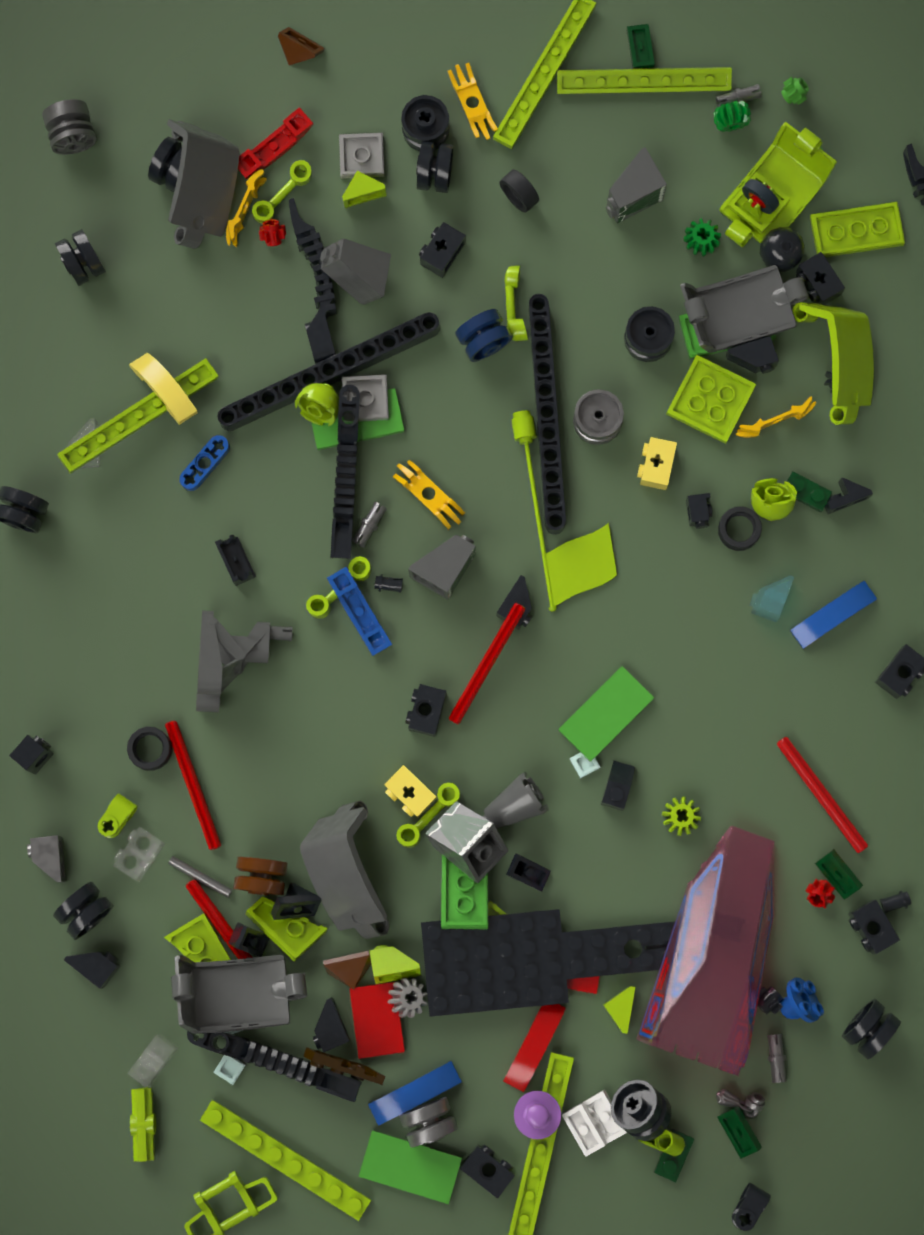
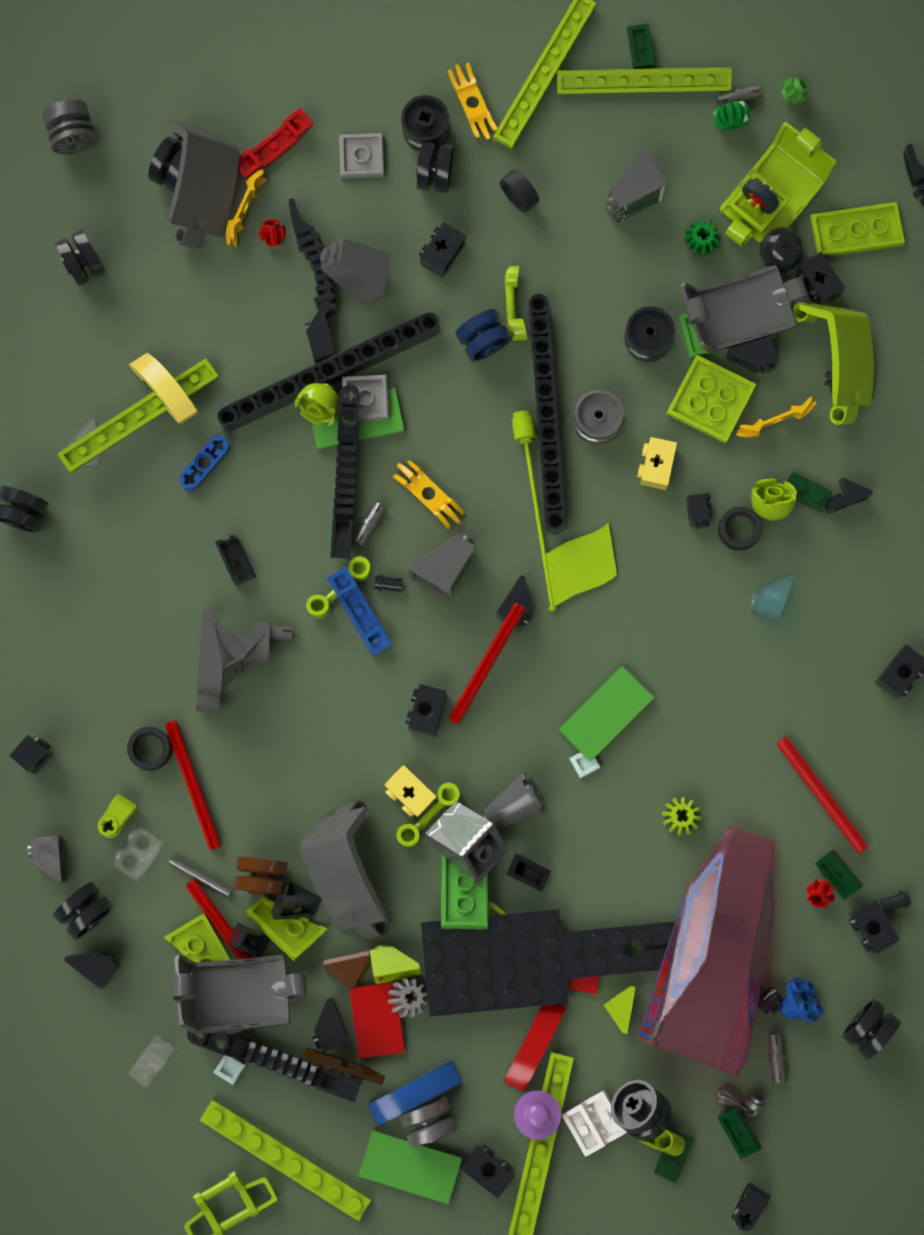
lime piece [130,1088,156,1162] -> none
lime piece [252,160,312,223] -> none
reddish brown slope [278,27,325,65] -> none
lime slope [342,171,387,208] -> none
black slope [601,761,635,811] -> none
blue slope [790,581,877,649] -> none

